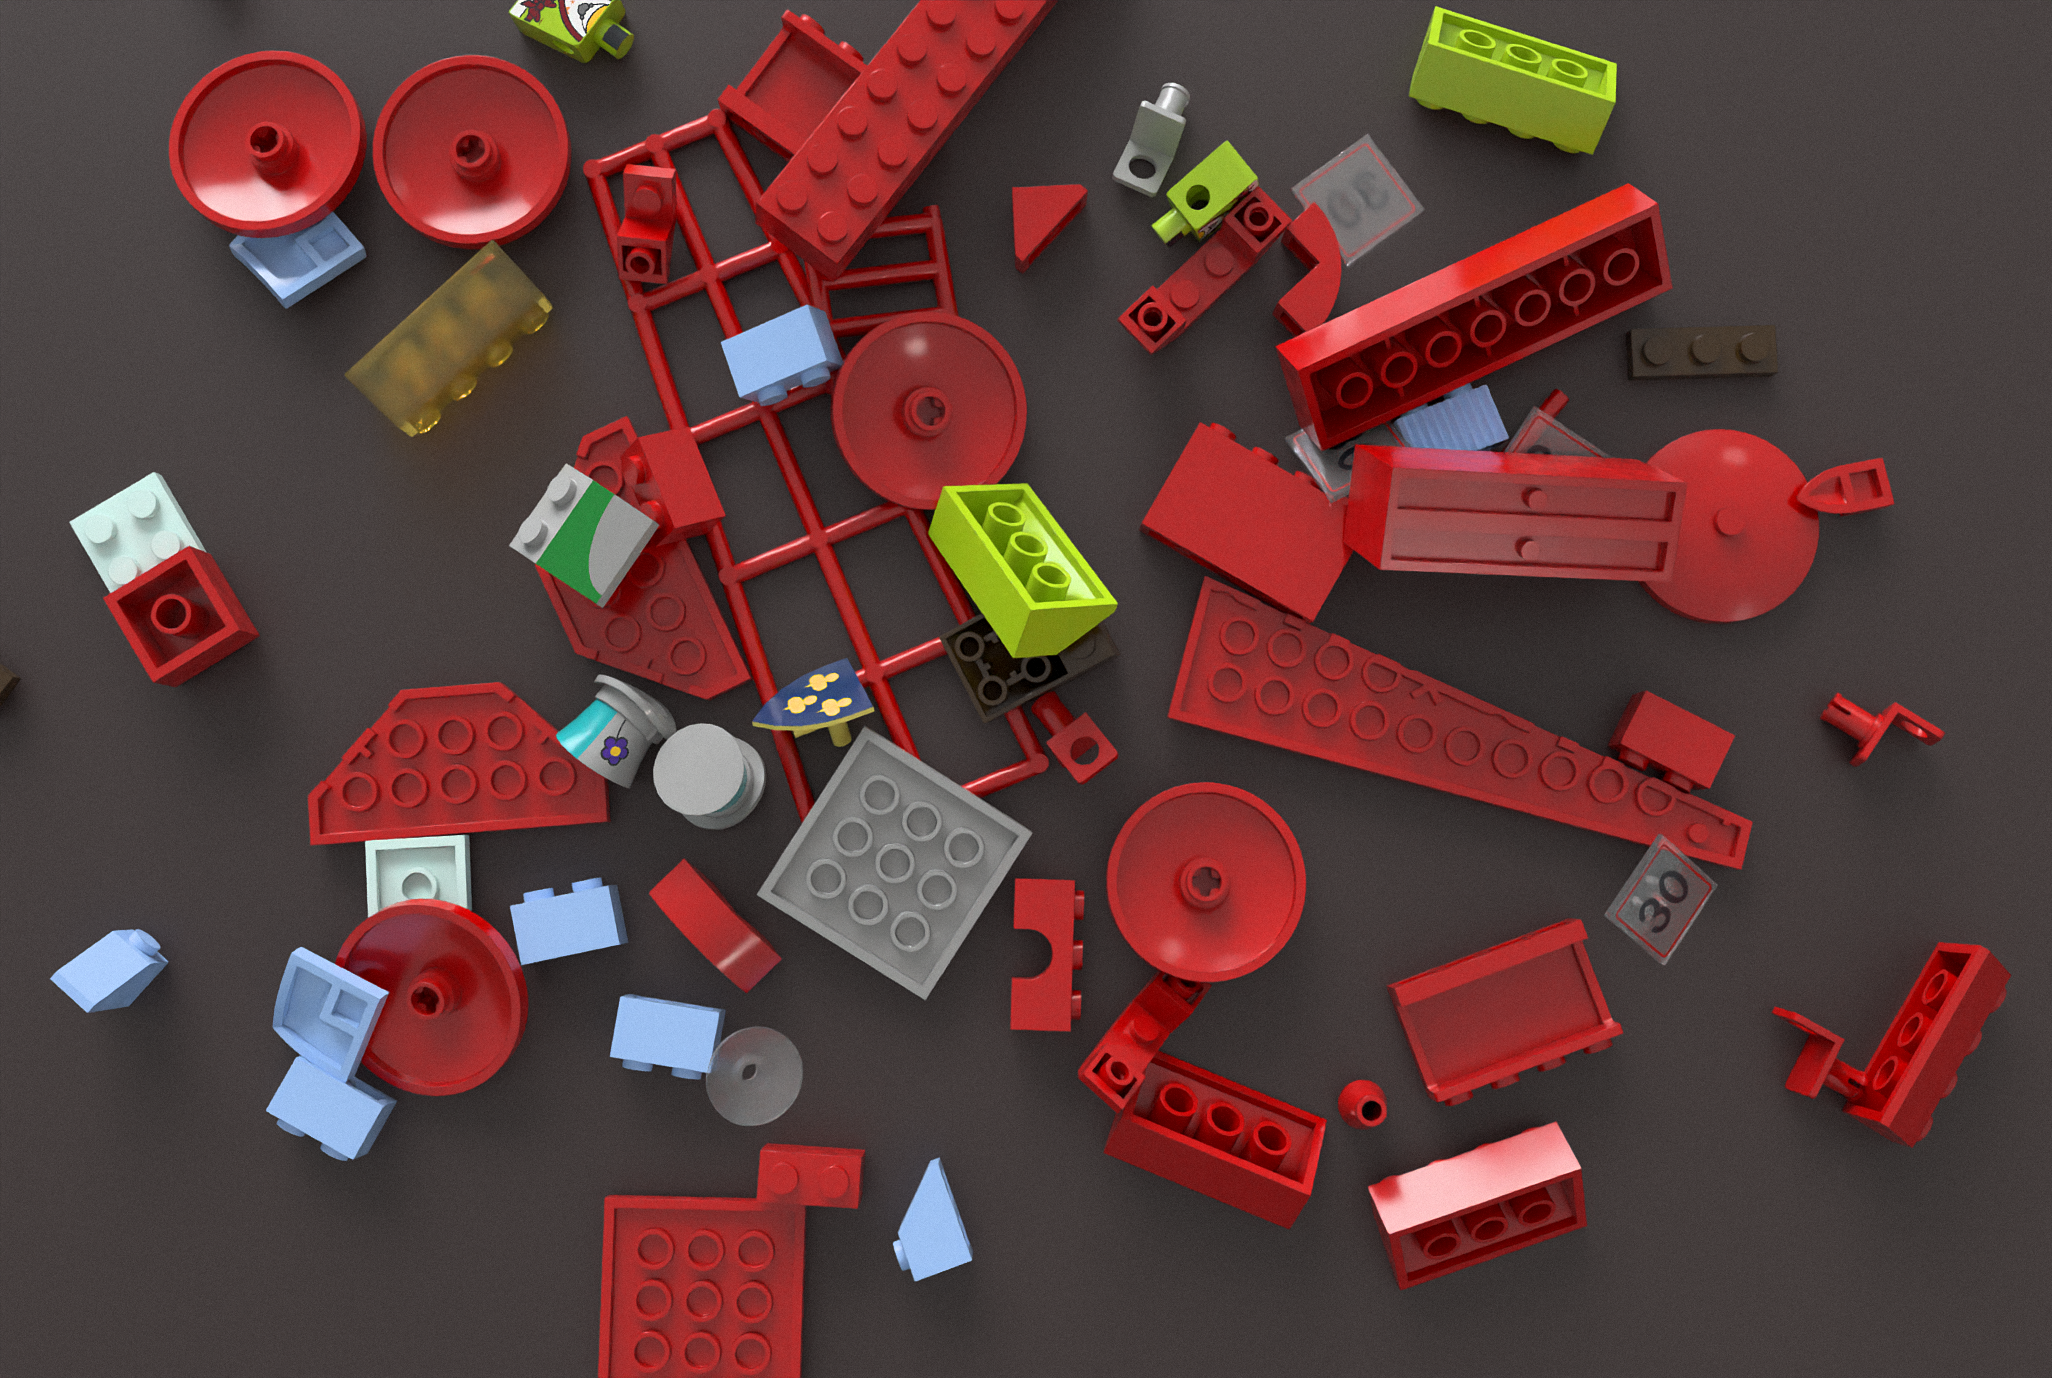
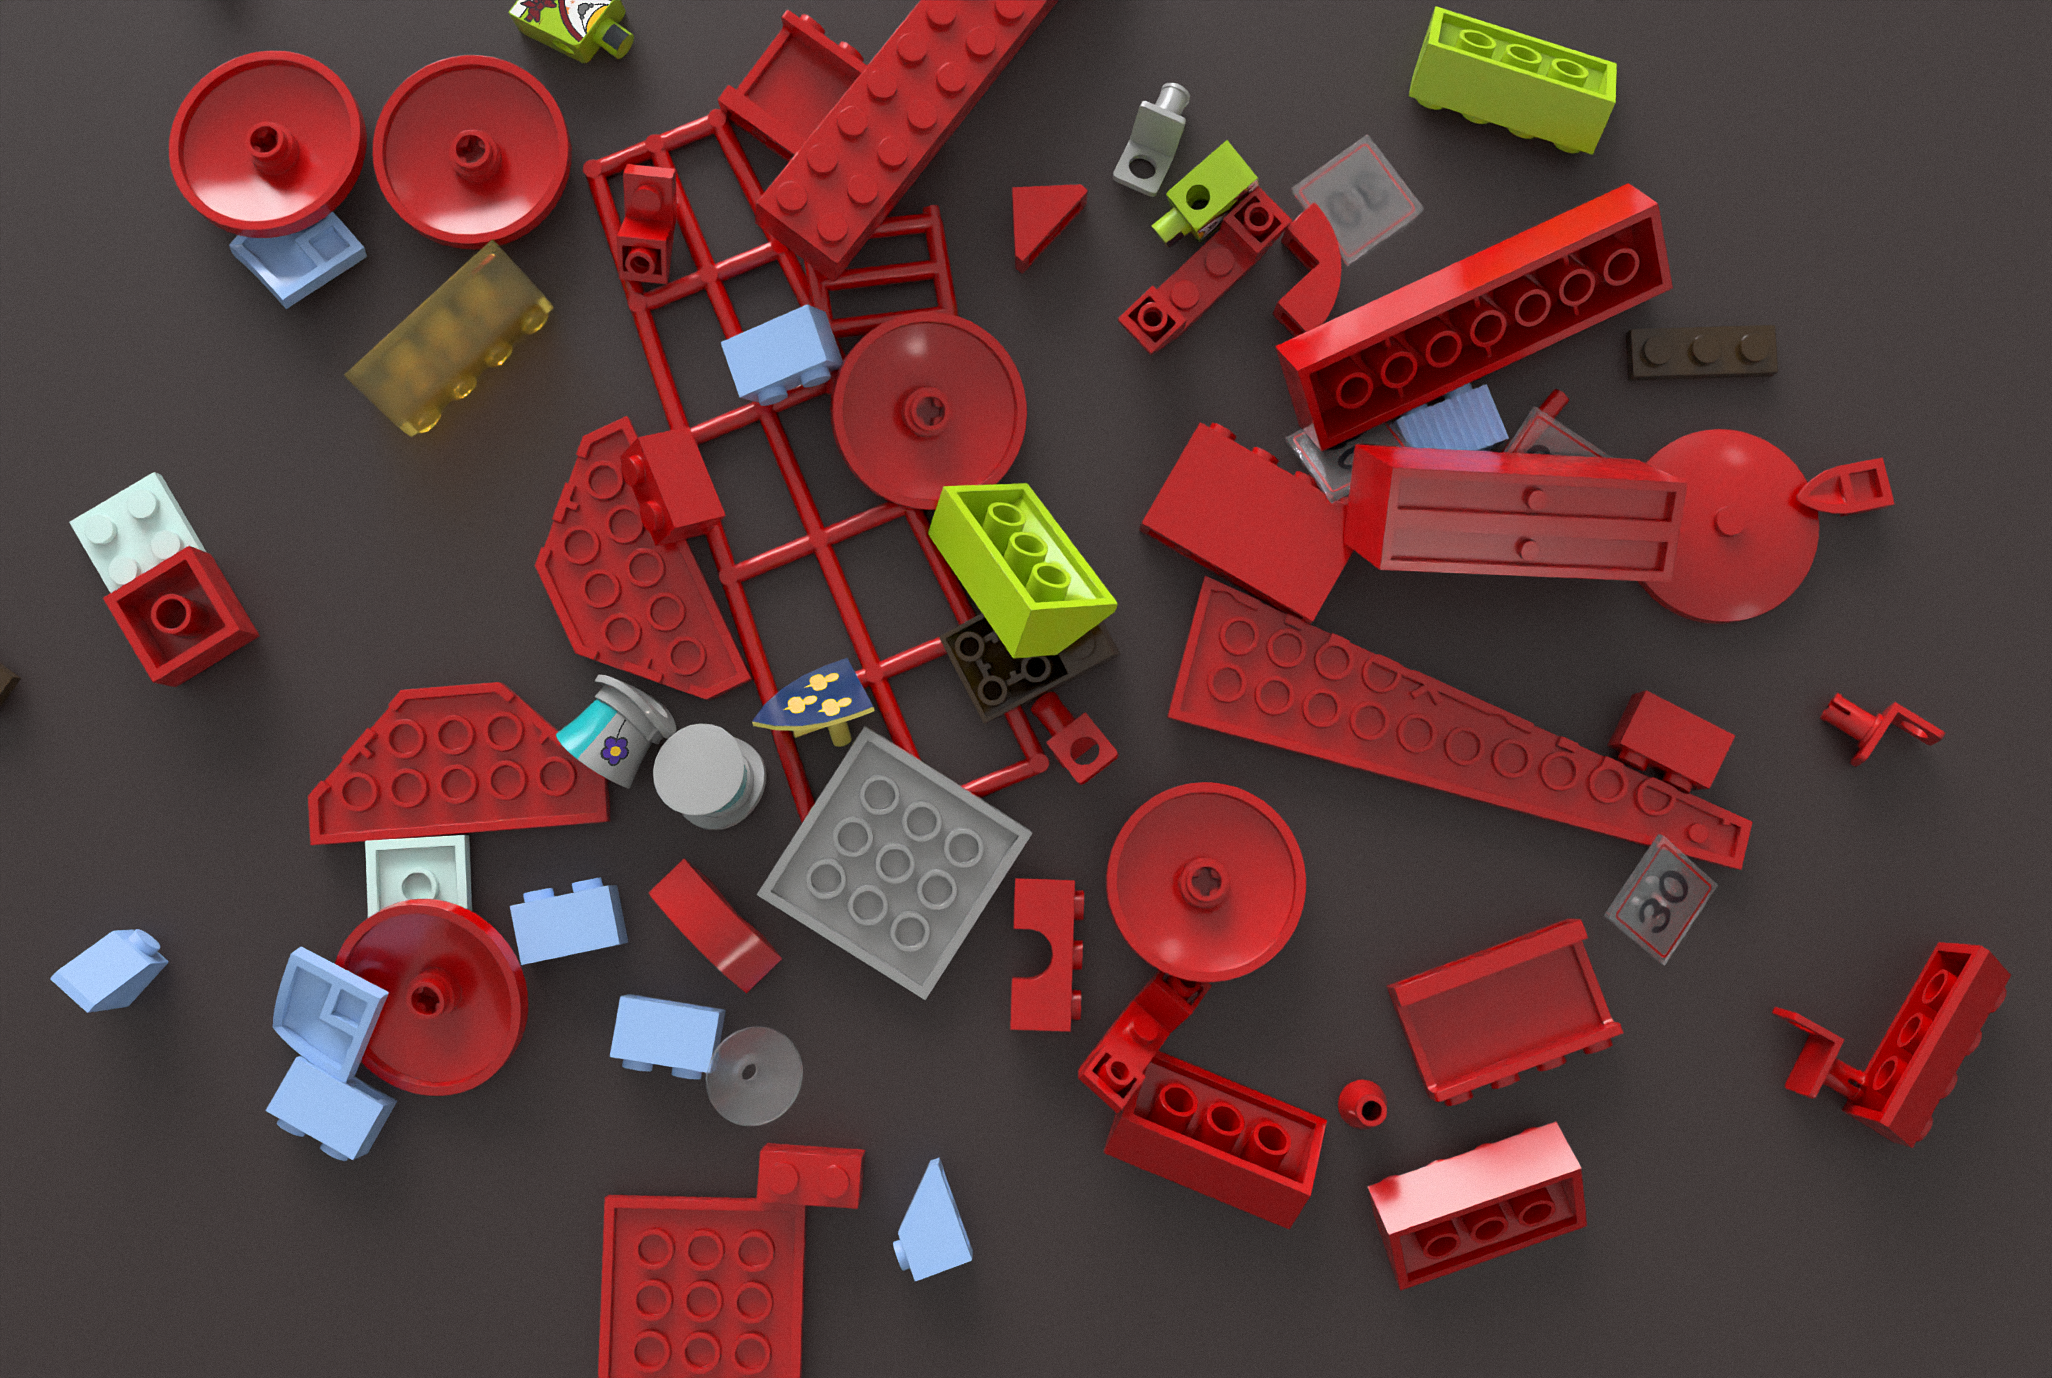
light grey slope [509,464,659,608] -> none

